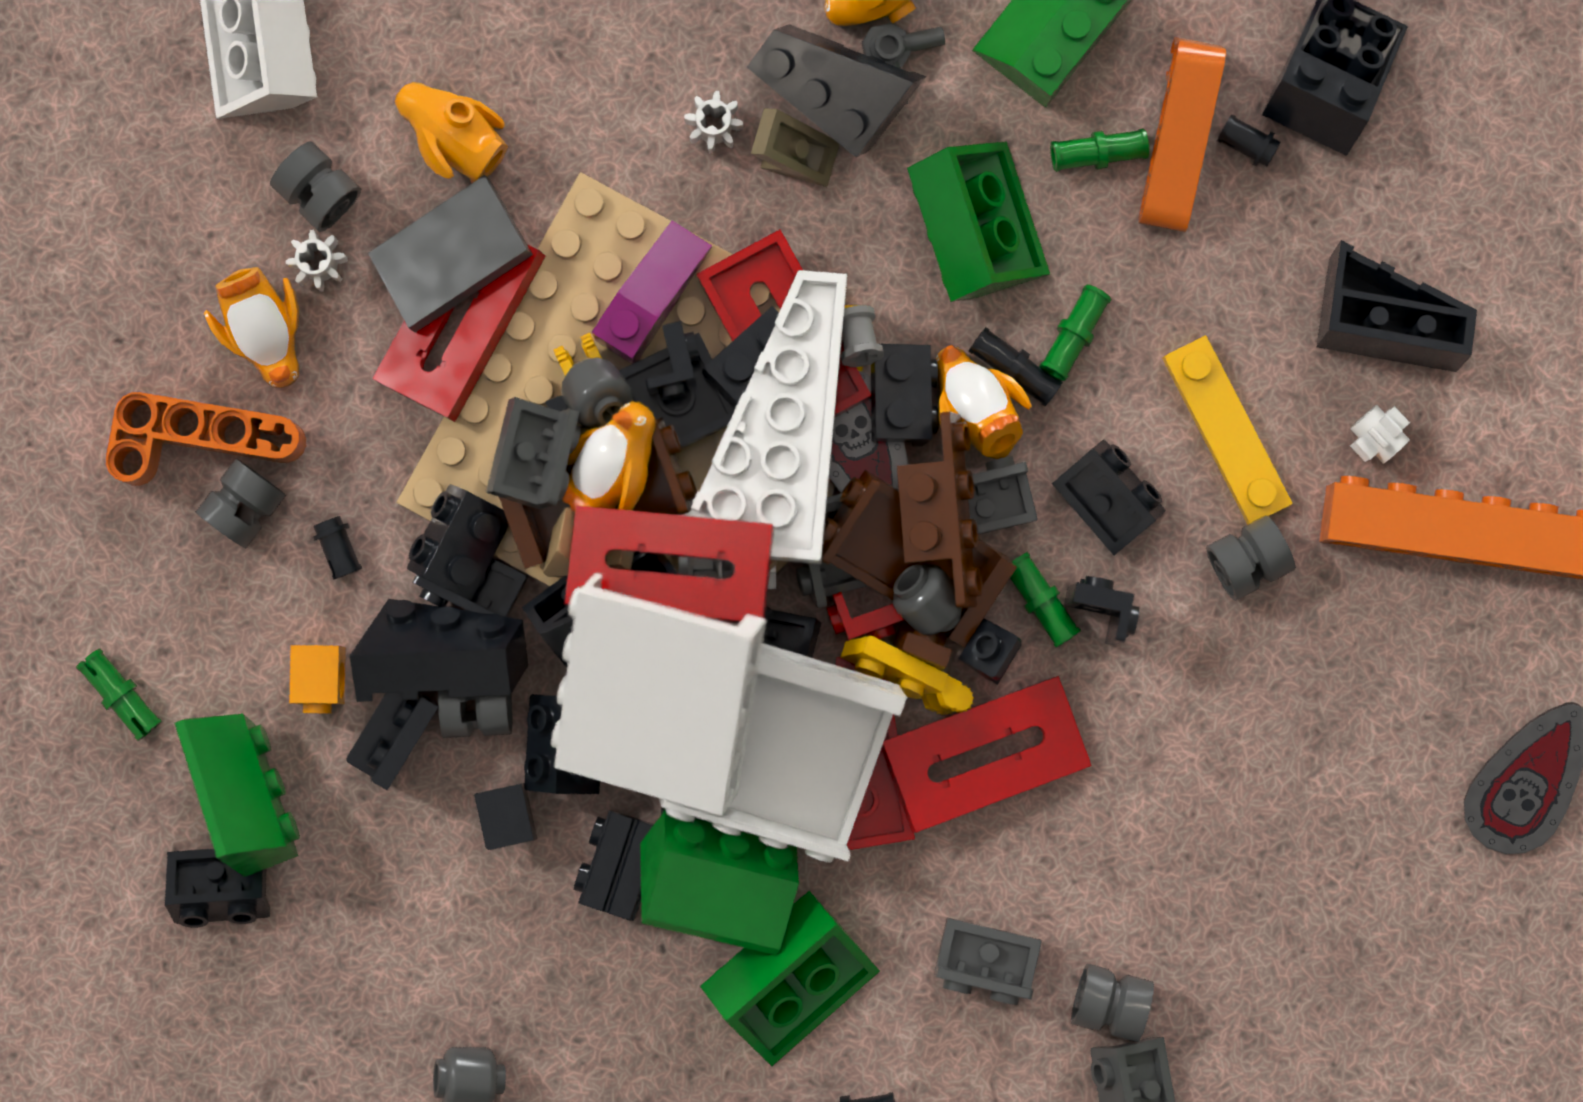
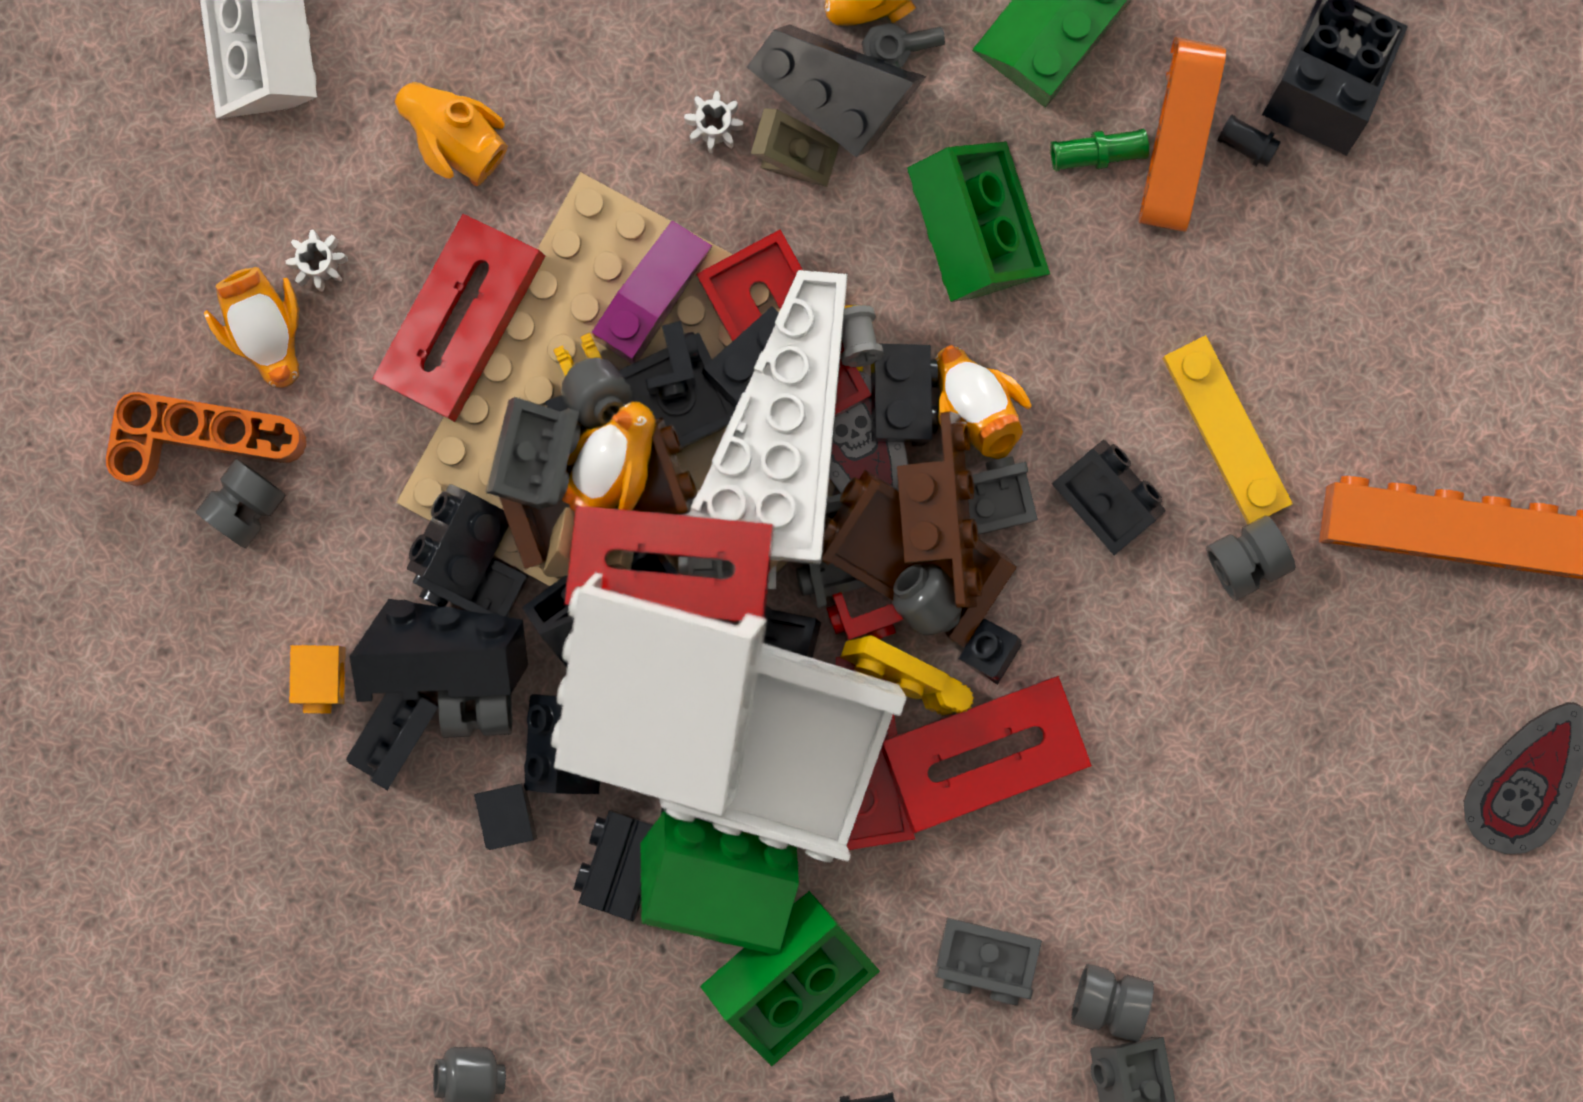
green pin [76,648,162,741] -> none
black bracket [165,849,270,928] -> none
green slope [174,714,300,877] -> none
dark grey wheel [270,141,361,232] -> none
black pin [313,516,363,580] -> none
dark grey tile [368,175,533,333] -> none
reddish brown bracket [892,619,952,671] -> none
black pin [968,327,1063,407] -> none
green pin [1010,552,1081,648] -> none
green pin [1039,284,1111,381] -> none
black bracket [1064,576,1140,645] -> none
black wedge [1316,240,1477,372] -> none
white gear [1350,405,1410,464] -> none

